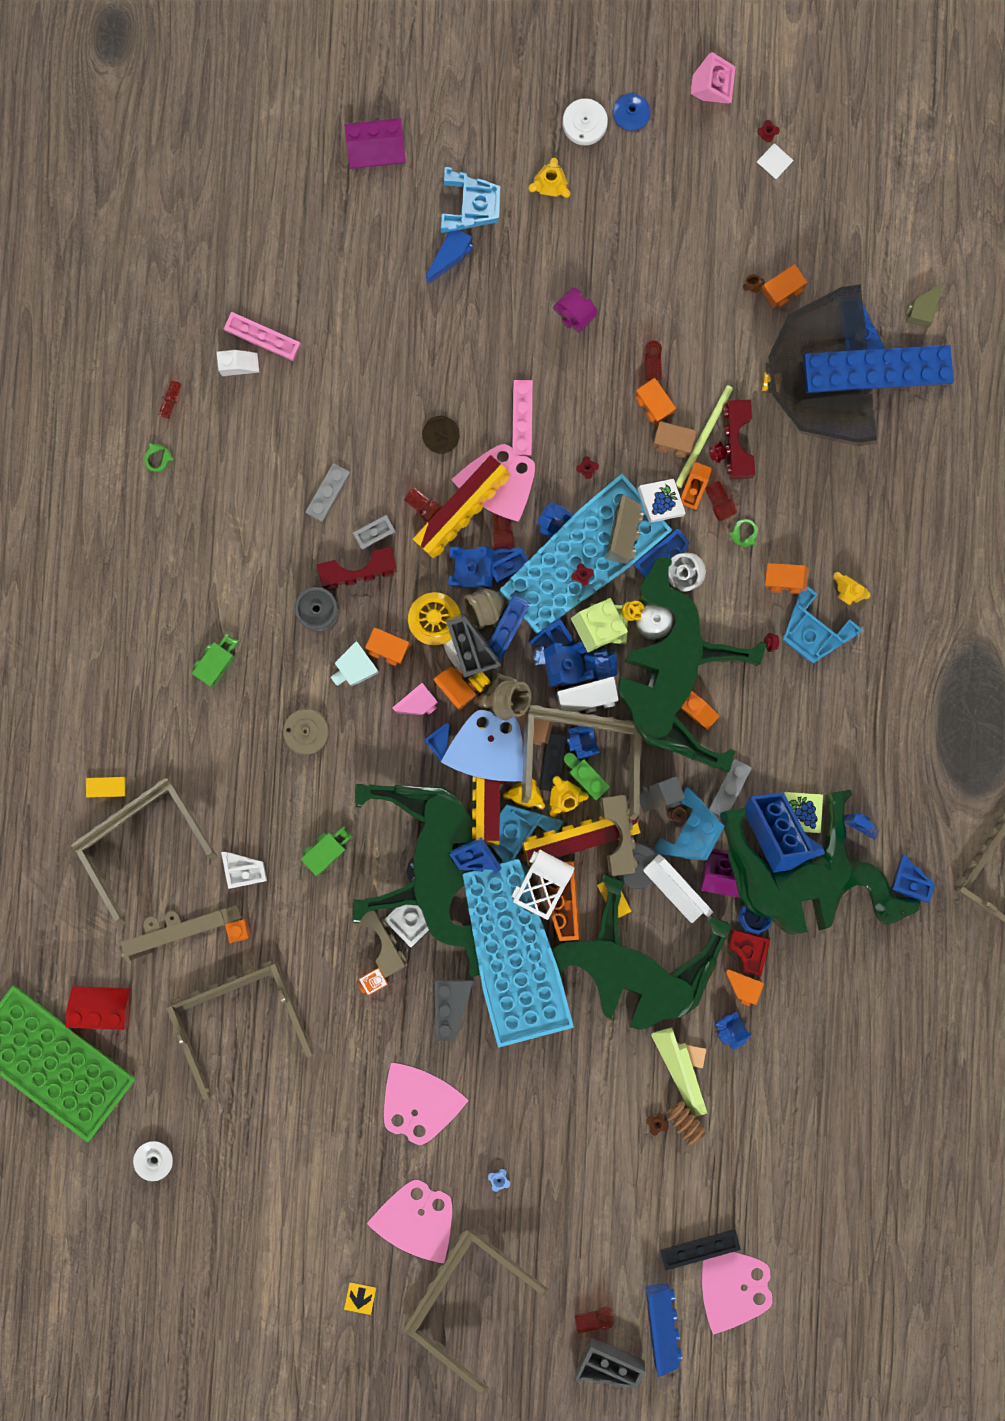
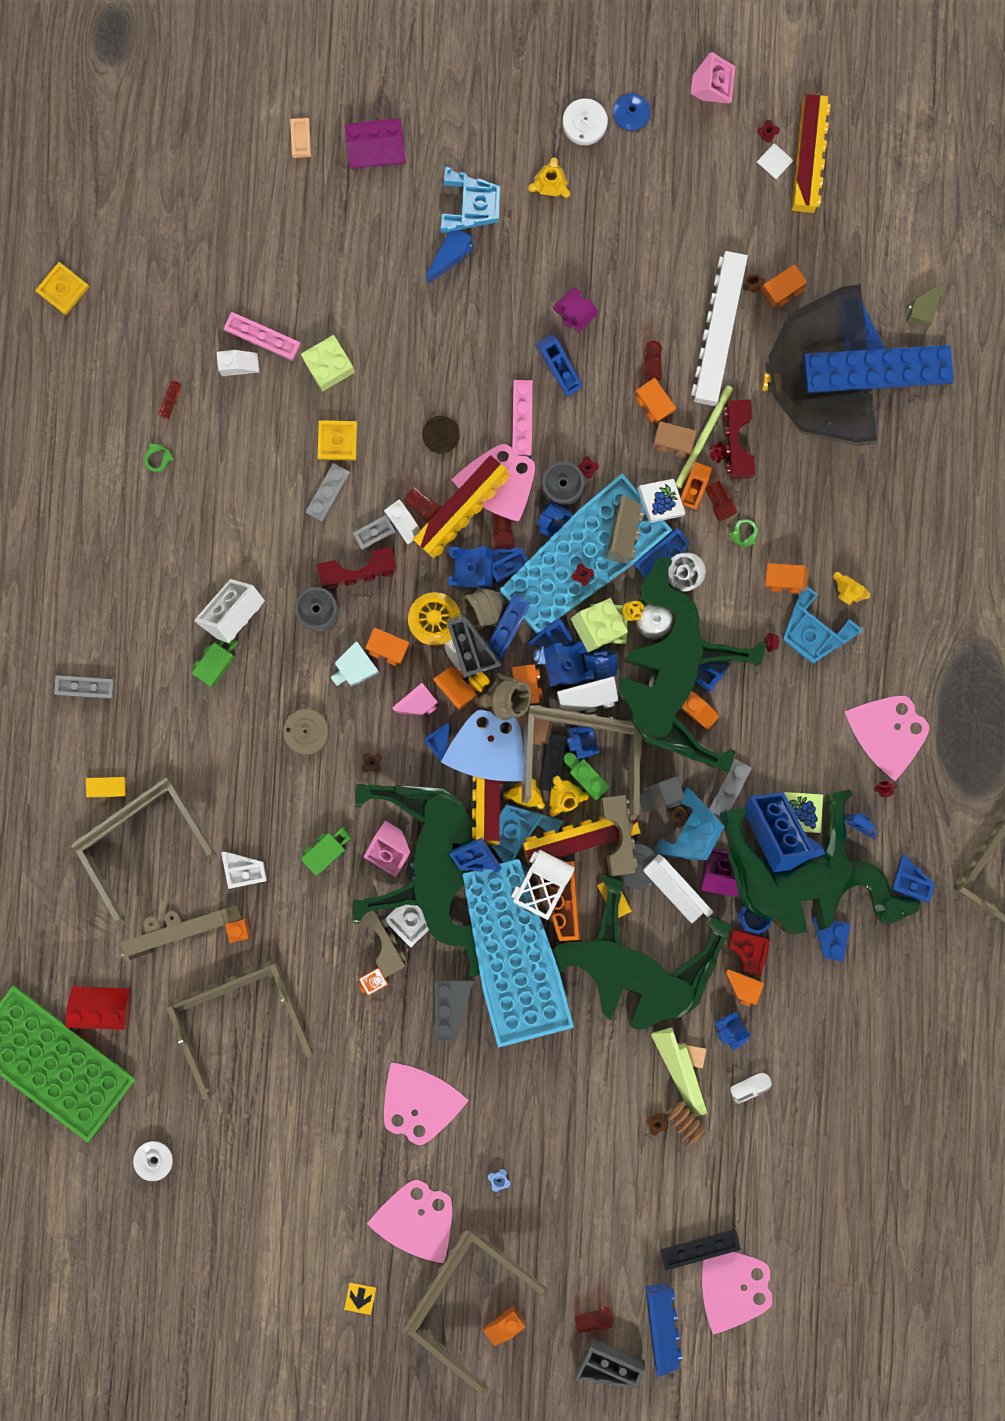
none -> yellow tile [35,262,90,315]
none -> light grey plate [54,675,115,699]
none -> white slope [194,579,265,643]
none -> light nougat tile [290,118,312,158]
none -> yellowish green piece [301,335,355,392]
none -> yellow plate [318,421,357,460]
none -> reddish brown plate [362,753,382,773]
none -> bright pink slope [363,820,410,877]
none -> white slope [384,499,421,545]
none -> orange slope [482,1305,526,1346]
none -> orange brick [512,665,543,705]
none -> blue slope [535,335,583,397]
none -> dark grey wheel [542,461,584,508]
none -> white brick [691,251,748,406]
none -> blue slope [695,662,731,693]
none -> white arm [730,1073,772,1104]
none -> brick [791,94,830,213]
none -> blue wing [812,916,850,962]
none -> bright pink piece [845,696,929,781]
none -> dark red plate [873,780,897,797]

